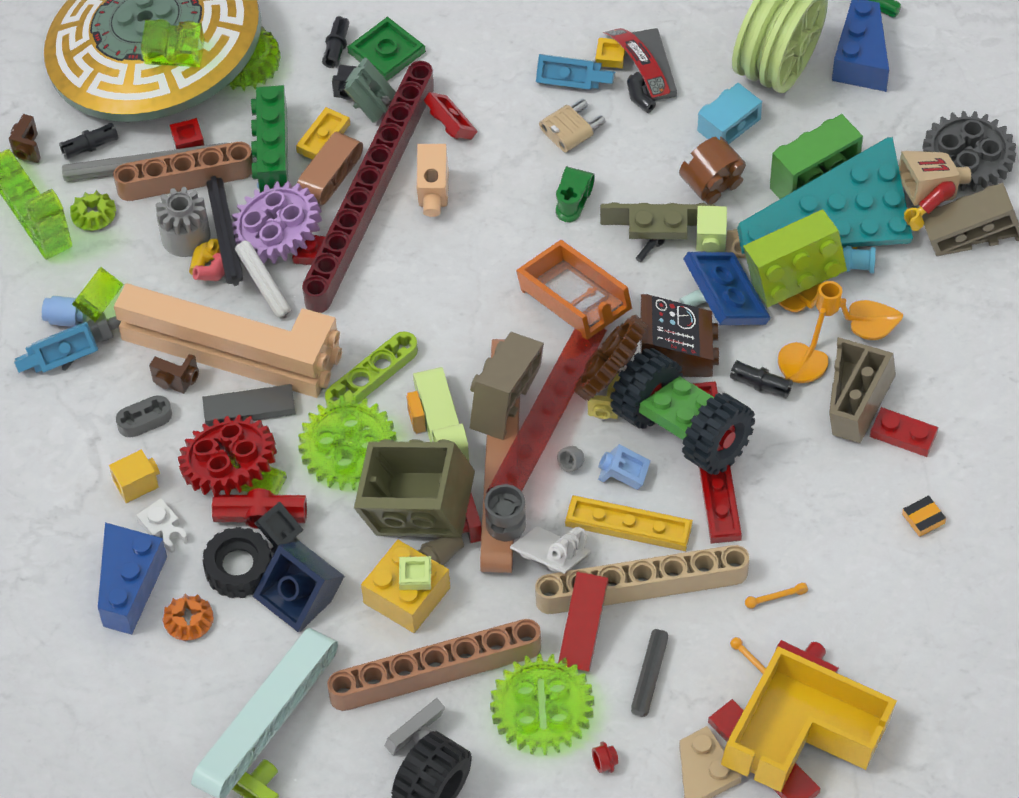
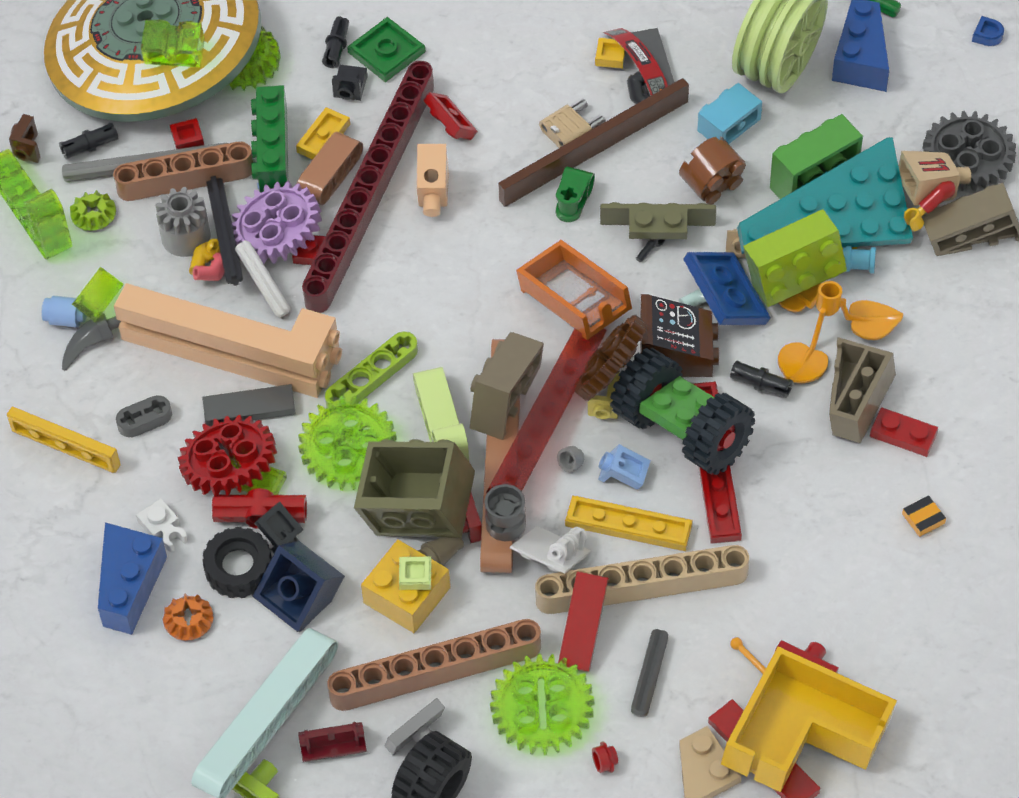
dark azure hinge [14,321,99,373] -> none
yellow brick [109,449,160,503] -> none
reddish brown bracket [149,354,199,394] -> none
sand green piece [344,57,396,123] -> none
light orange tile [406,391,426,434] -> none
dark azure hinge [536,54,615,89] -> none
yellowish green brick [696,206,727,252] -> none
light orange hinge [745,583,809,609] -> none
none -> yellow tile [7,406,121,473]
none -> dark red hinge [298,722,367,762]
none -> reddish brown tile [498,78,689,207]
none -> blue tile [972,16,1004,46]

